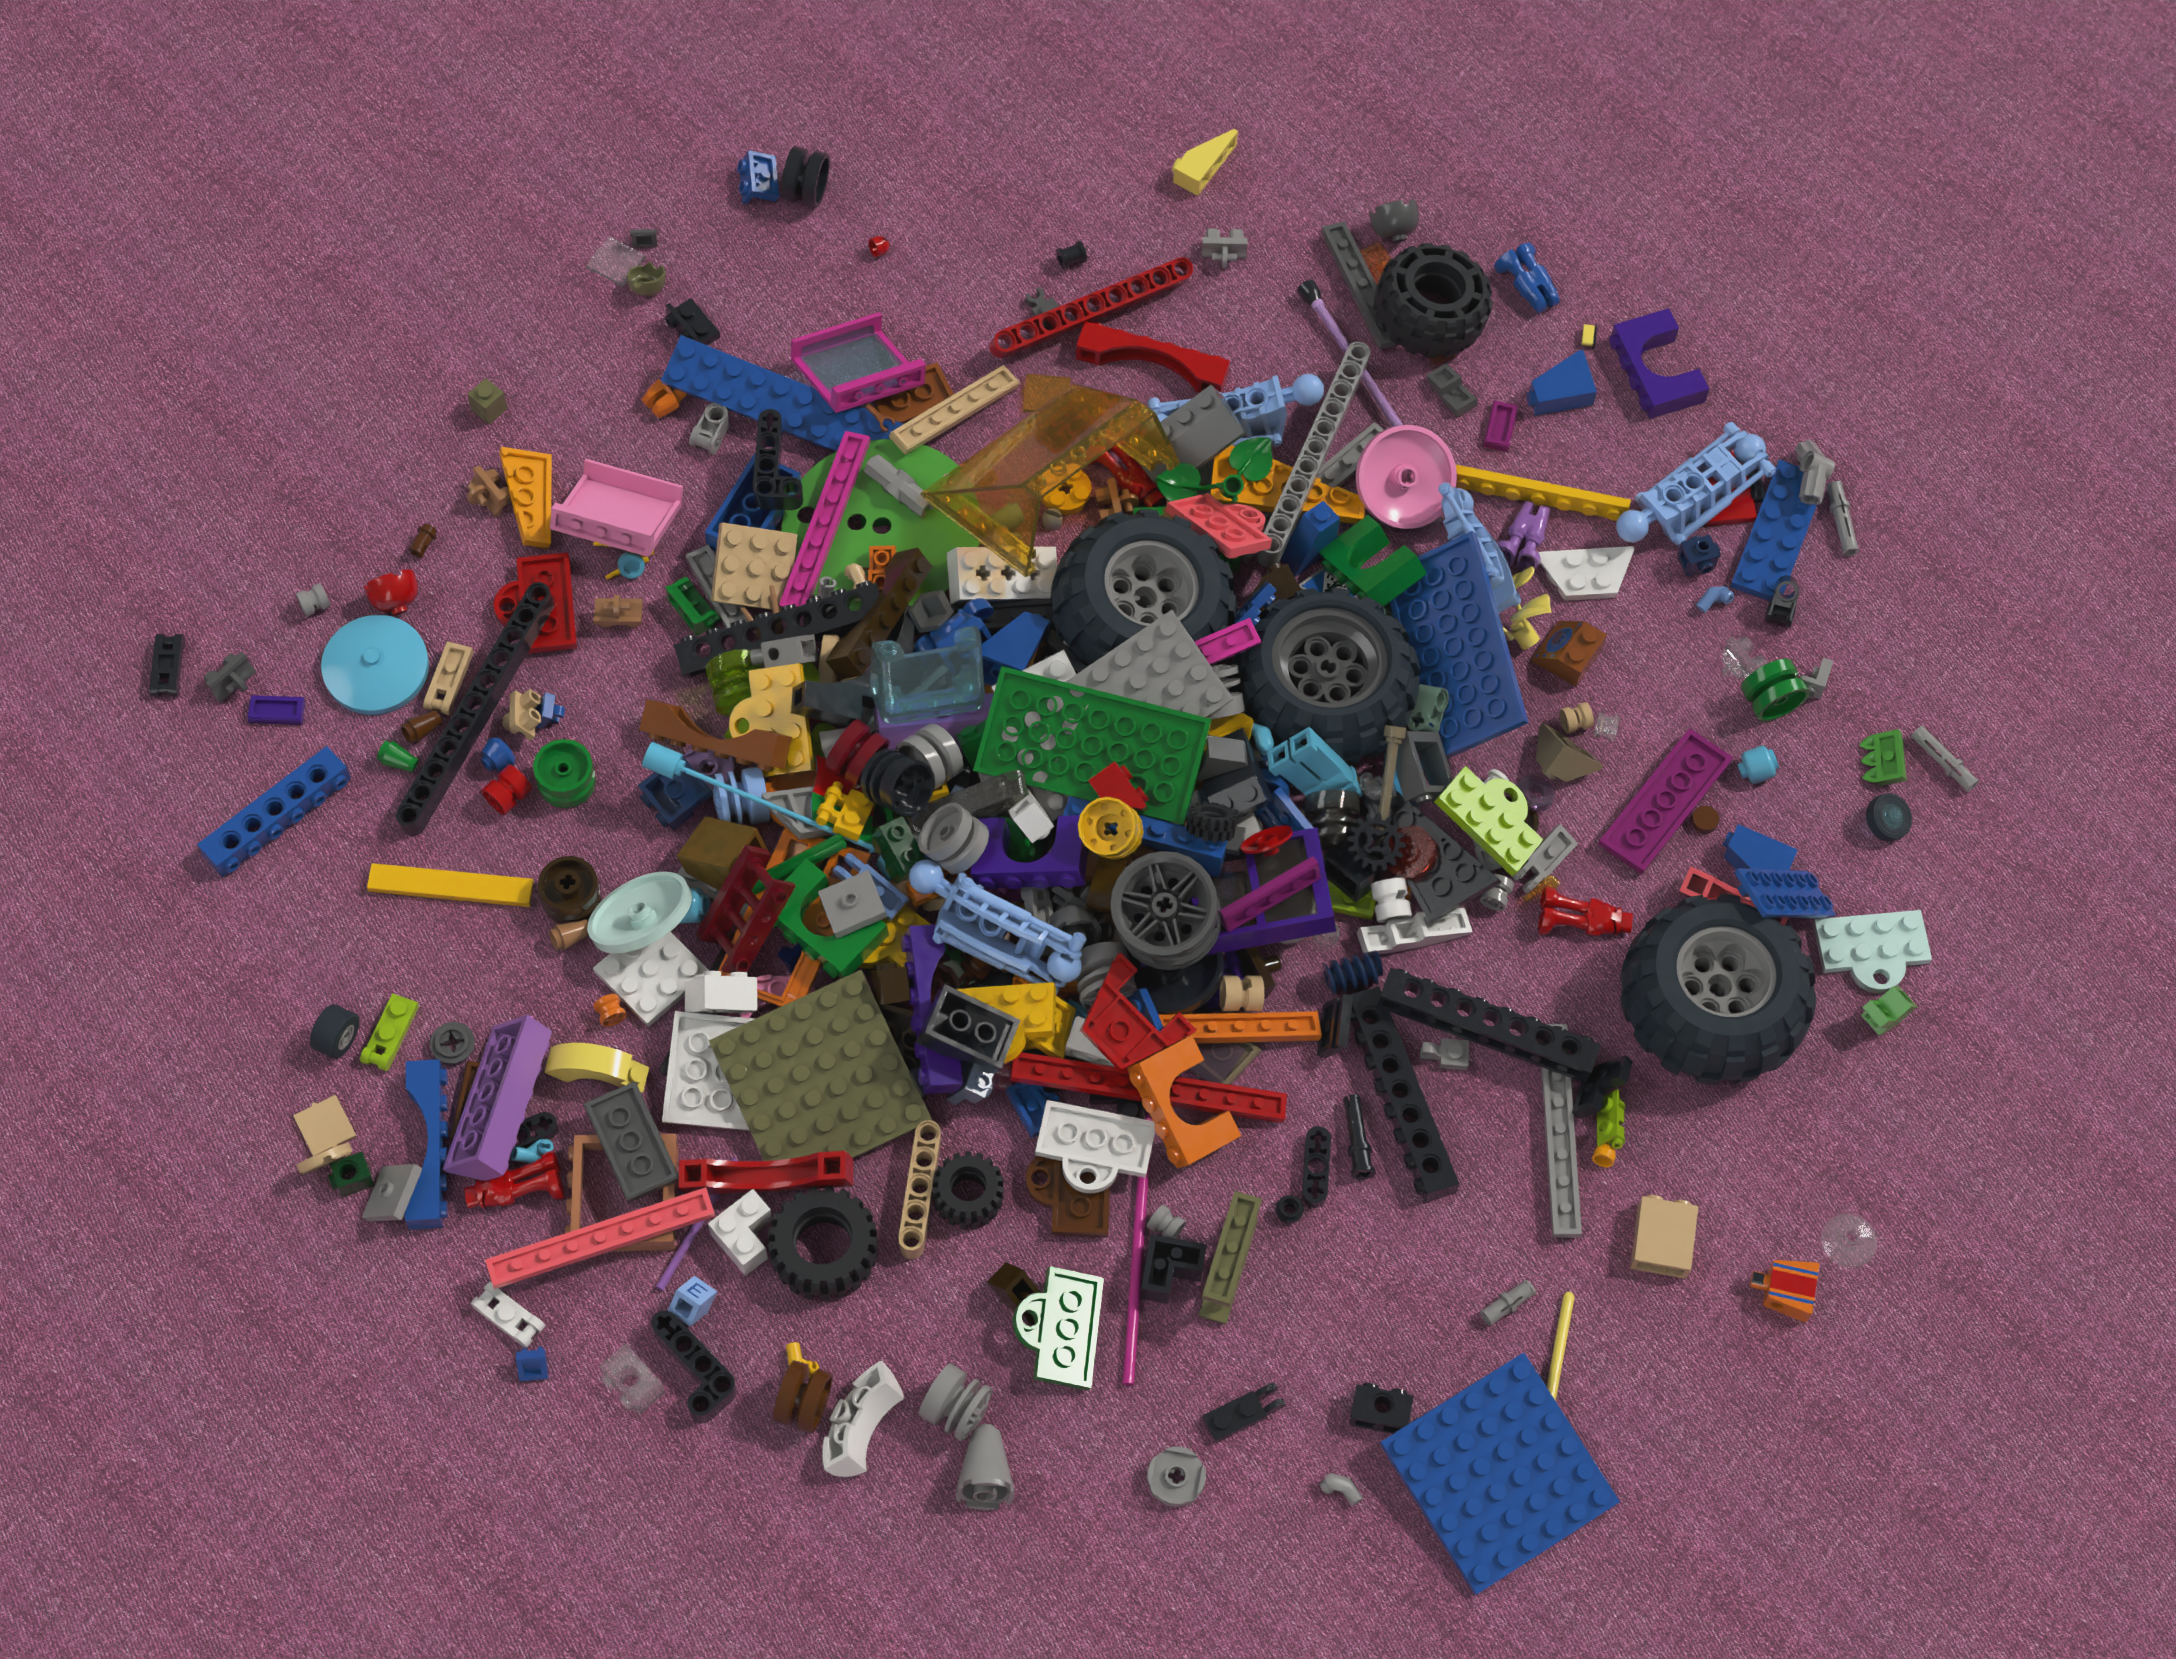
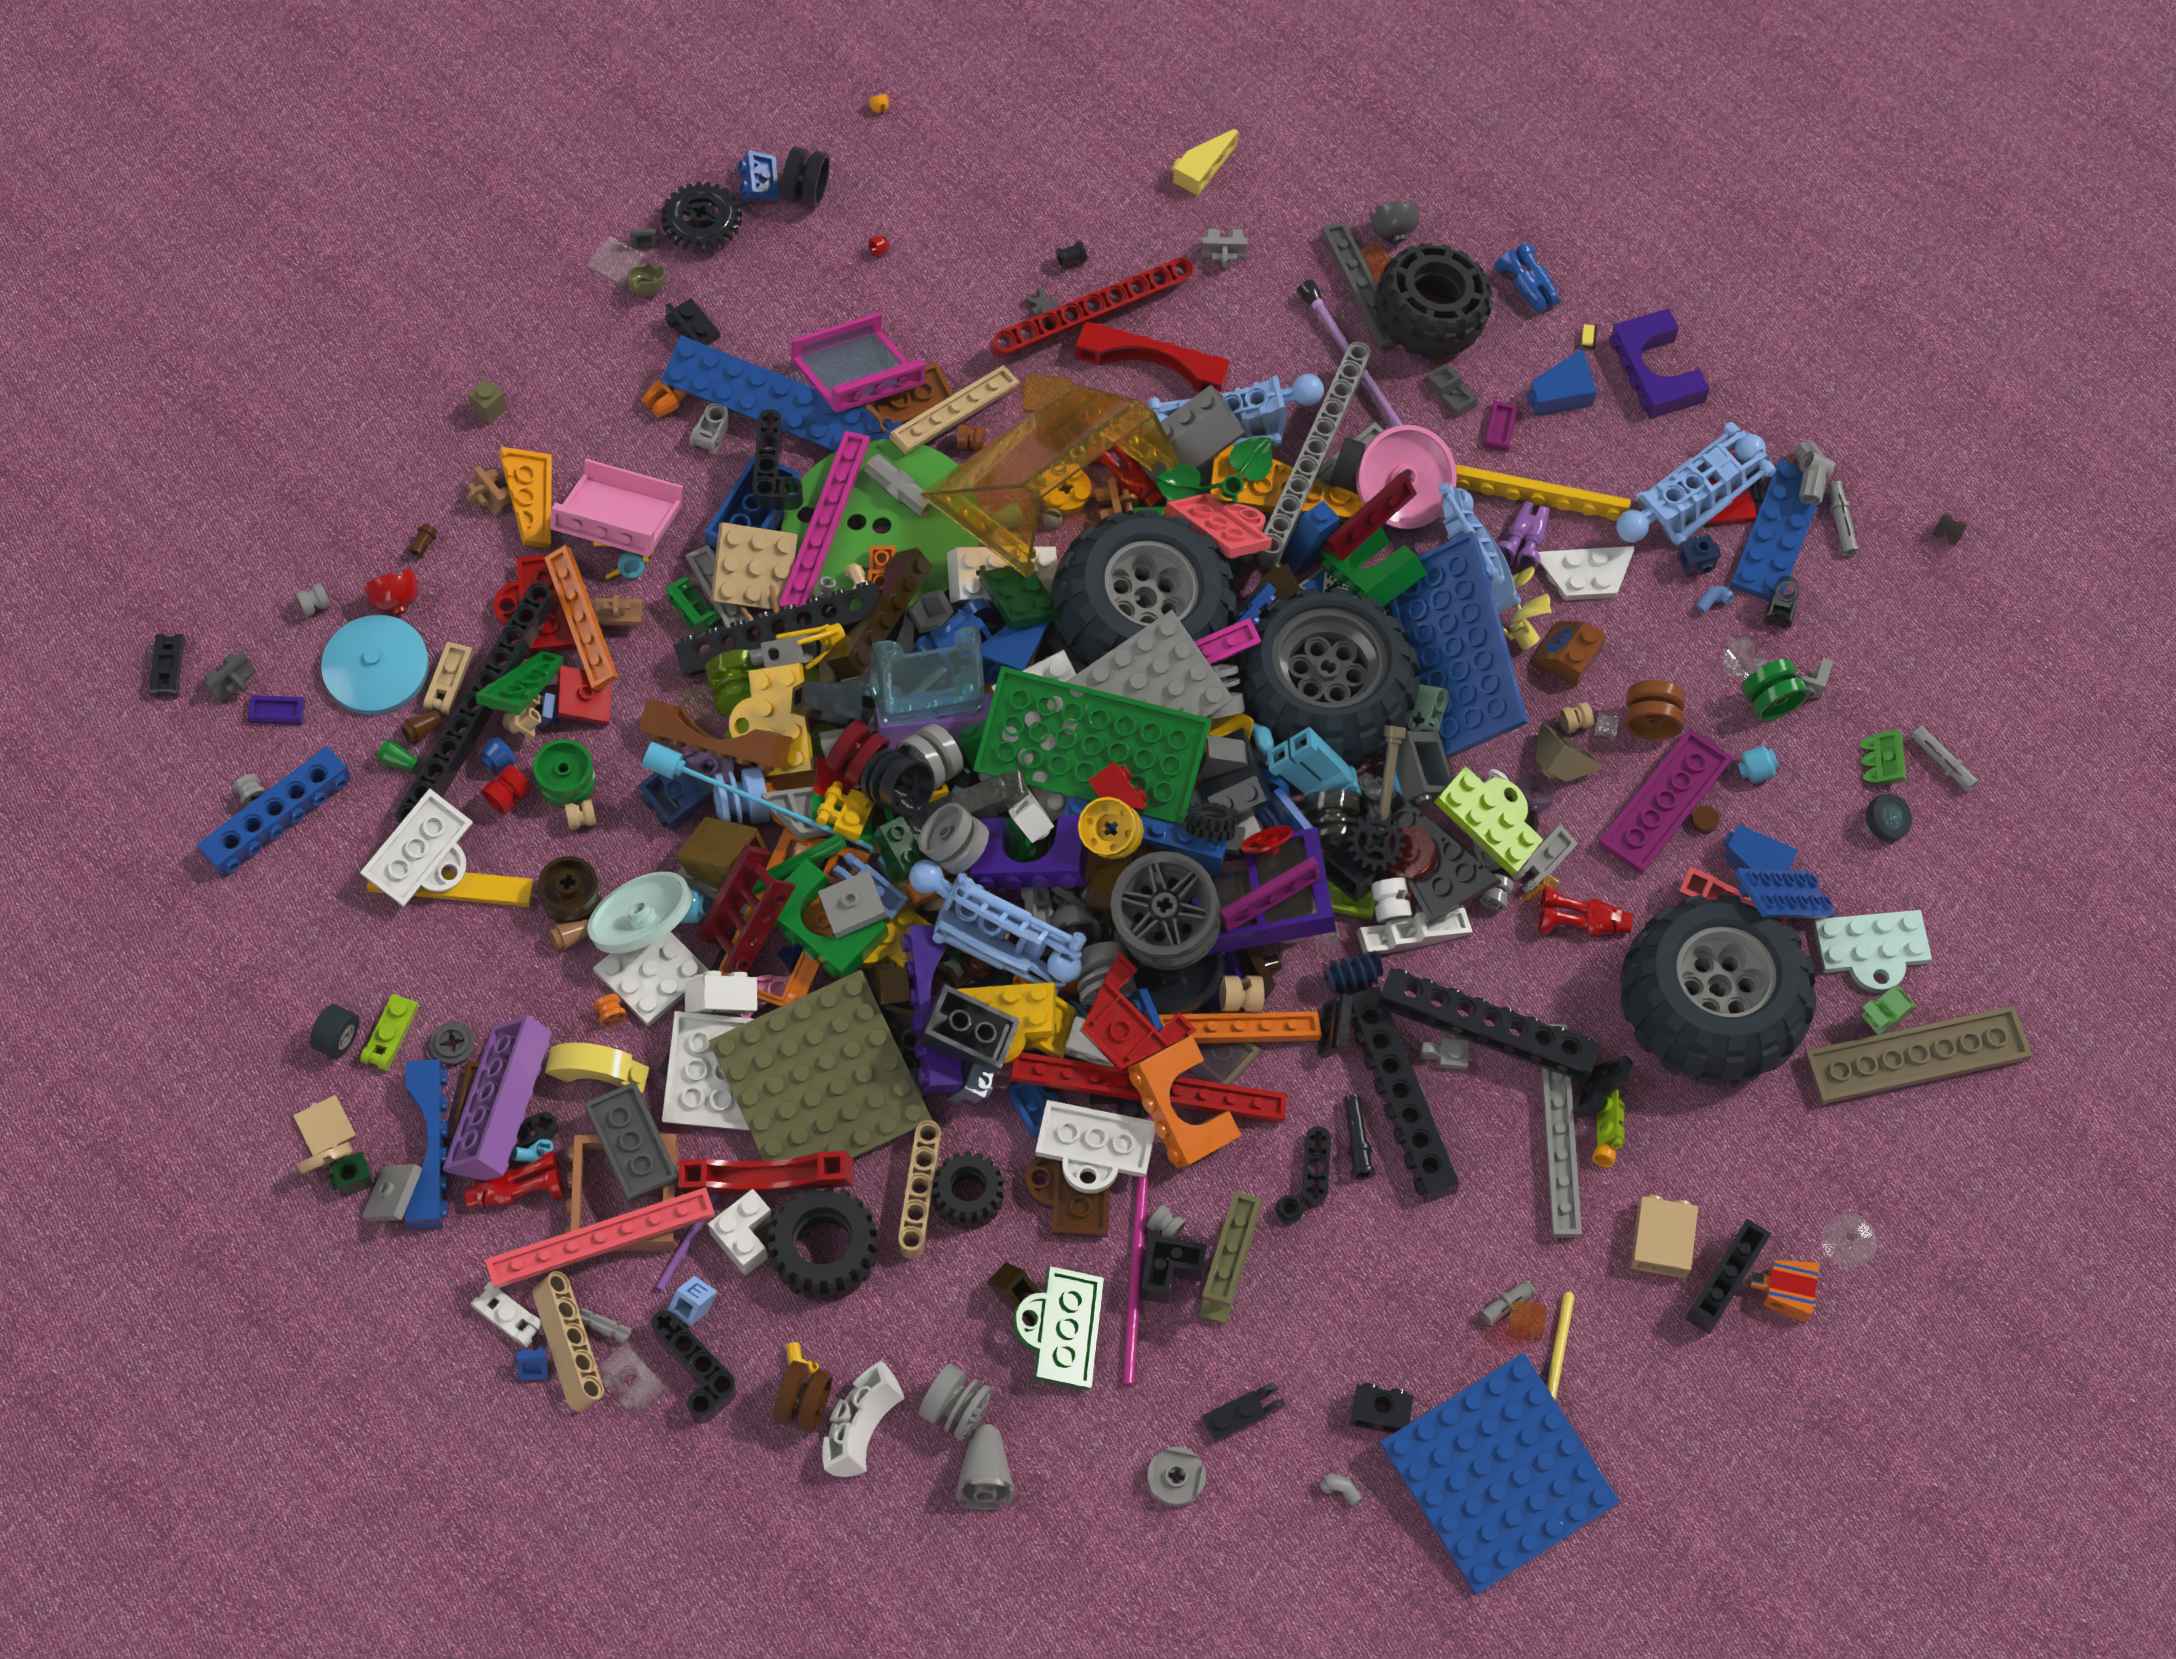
none -> light grey wheel [233,774,266,807]
none -> white plate [360,789,473,907]
none -> green wing [476,651,564,715]
none -> tan beam [533,1271,604,1412]
none -> orange plate [544,545,619,691]
none -> red plate [556,666,611,726]
none -> tan wheel [565,799,597,831]
none -> light grey axle [579,1308,631,1344]
none -> black gear [660,181,743,253]
none -> yellow plant [776,623,845,670]
none -> light orange hinge [868,94,889,113]
none -> dark orange wheel [957,424,985,452]
none -> dark green plate [979,562,1060,630]
none -> dark red fence [1322,473,1417,561]
none -> black tyre [1330,437,1365,489]
none -> clear orange panel [1507,1301,1546,1341]
none -> dark orange wheel [1624,680,1685,740]
none -> black brick [1685,1219,1772,1334]
none -> dark tan plate [1804,1006,2033,1105]
none -> clear smoke wheel [1932,512,1968,547]

